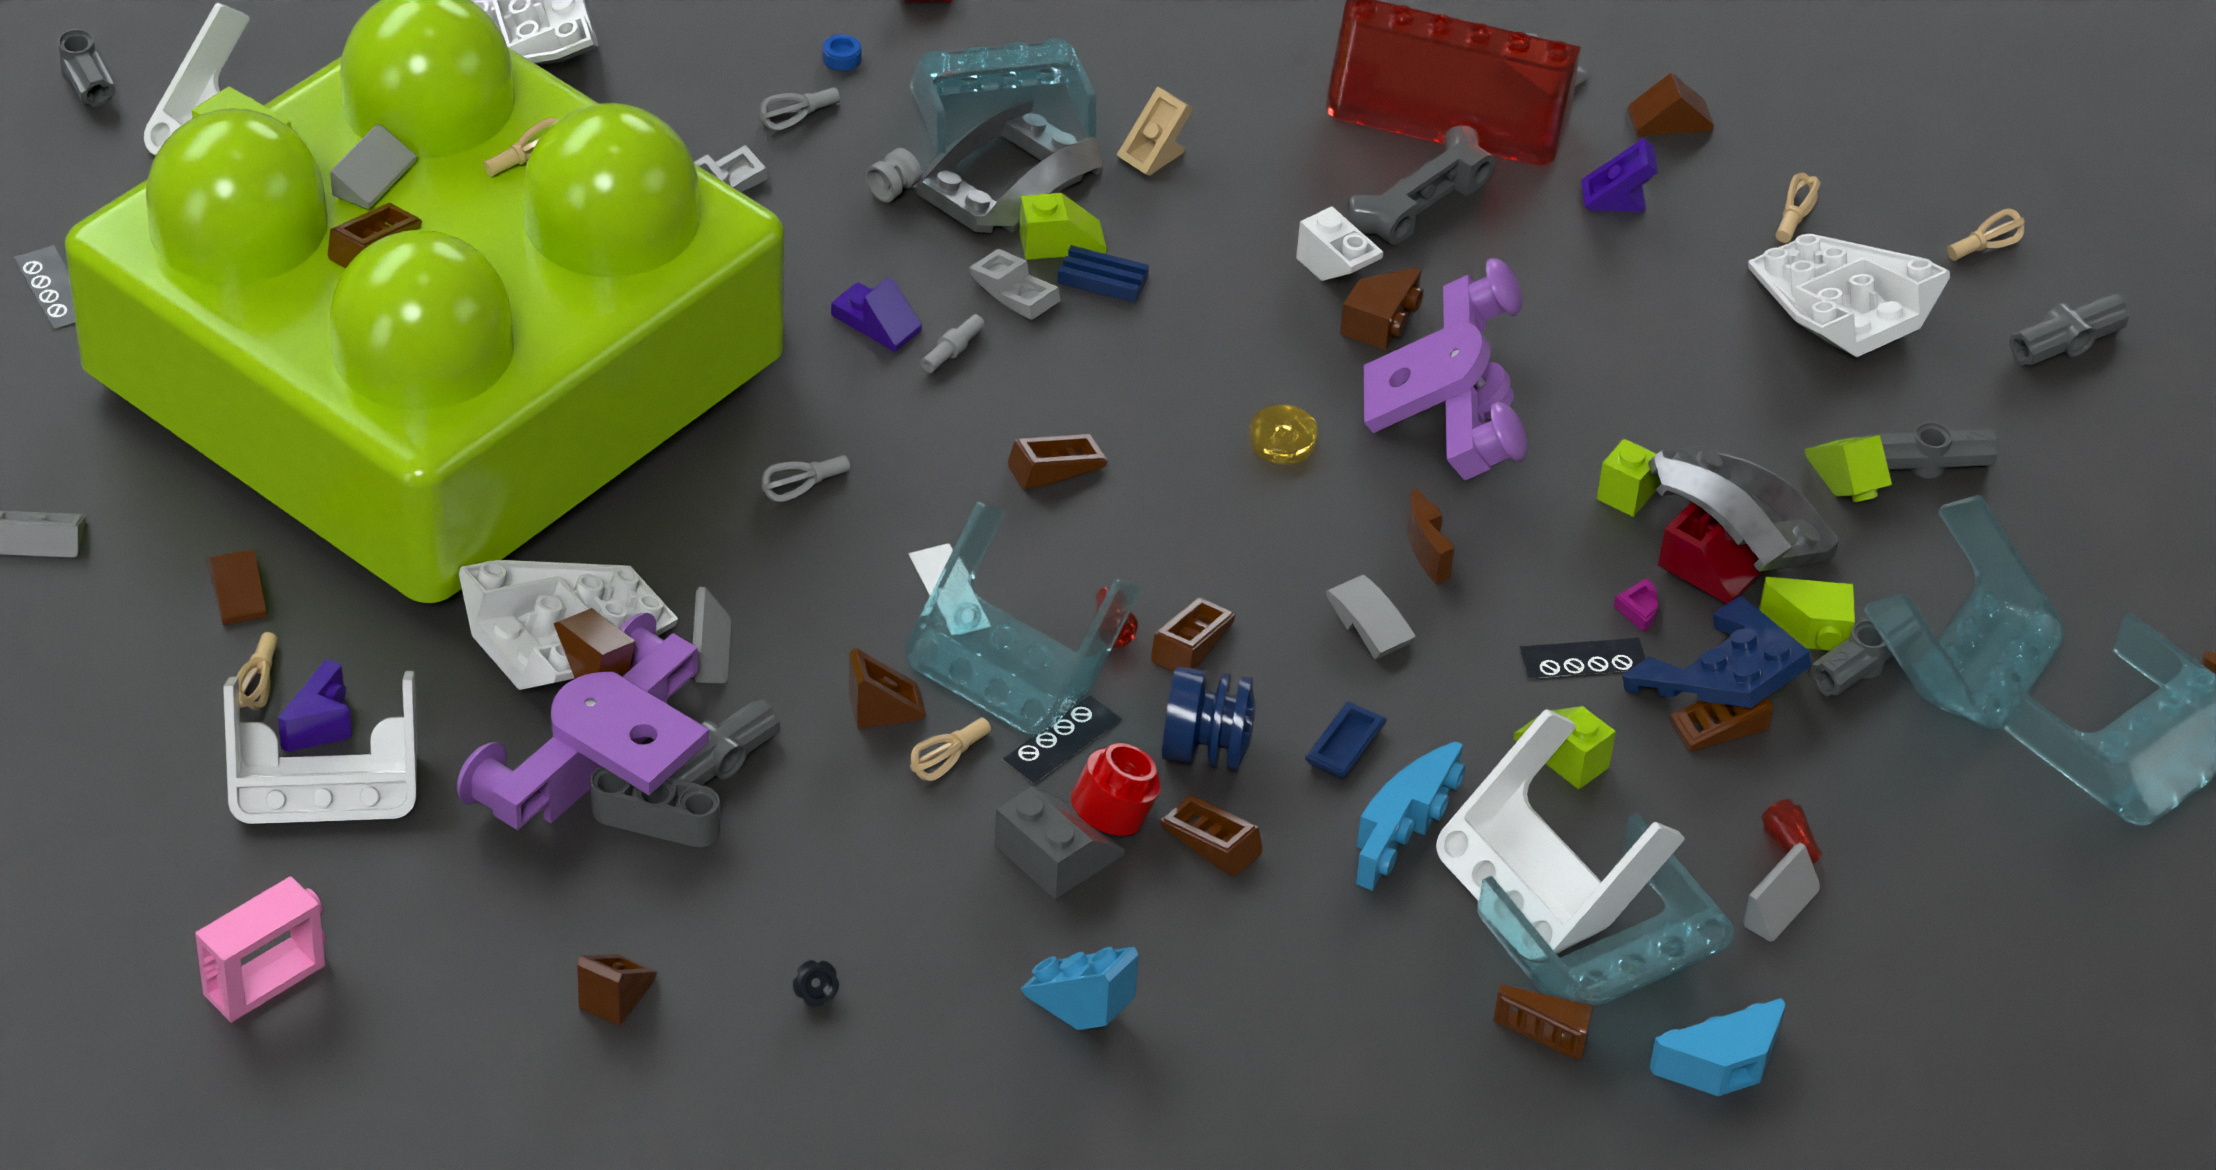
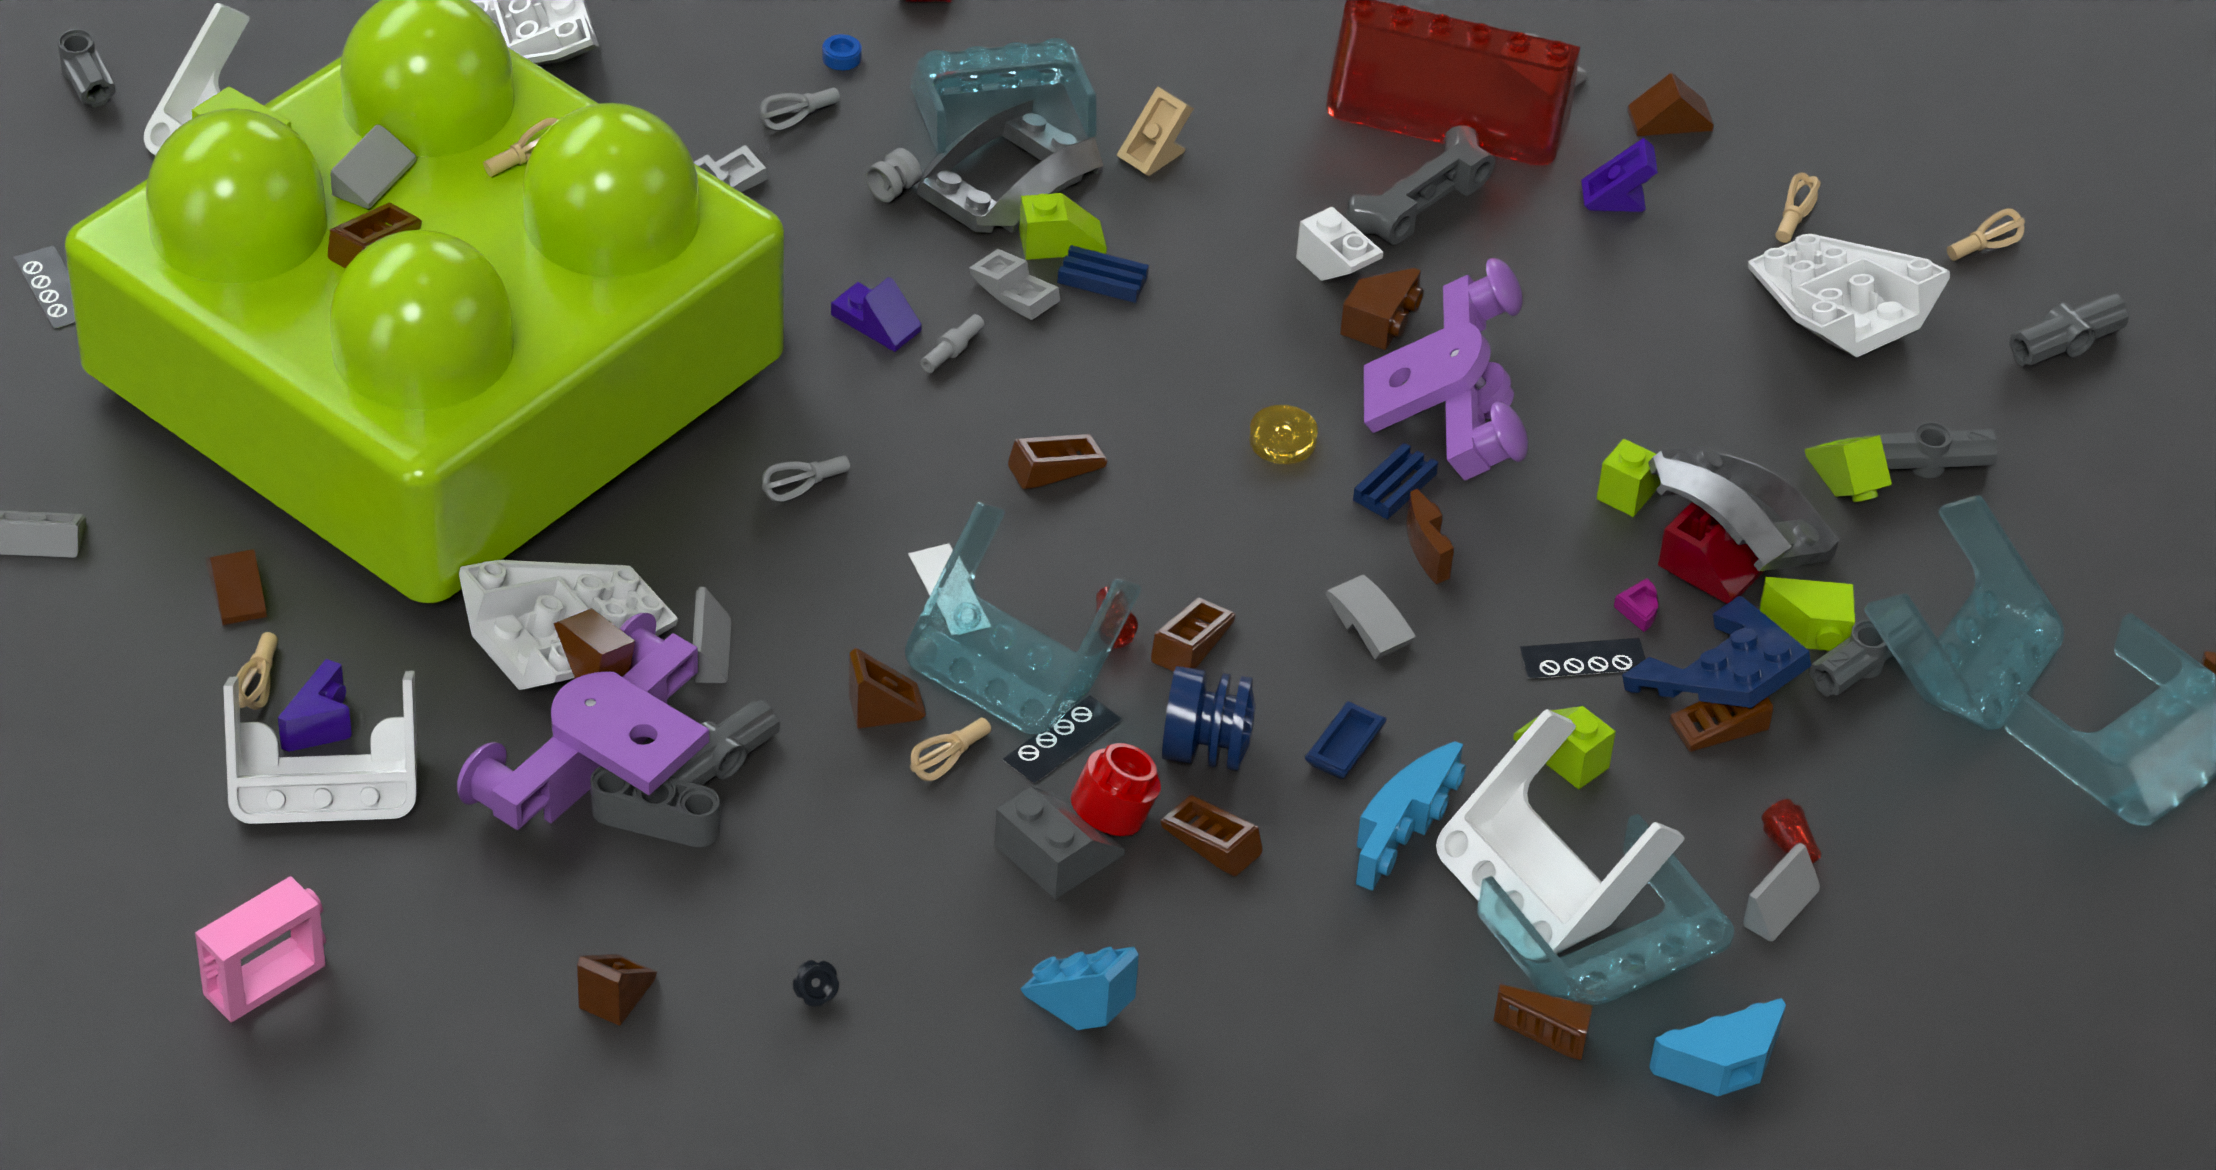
none -> dark blue tile [1353,443,1439,520]

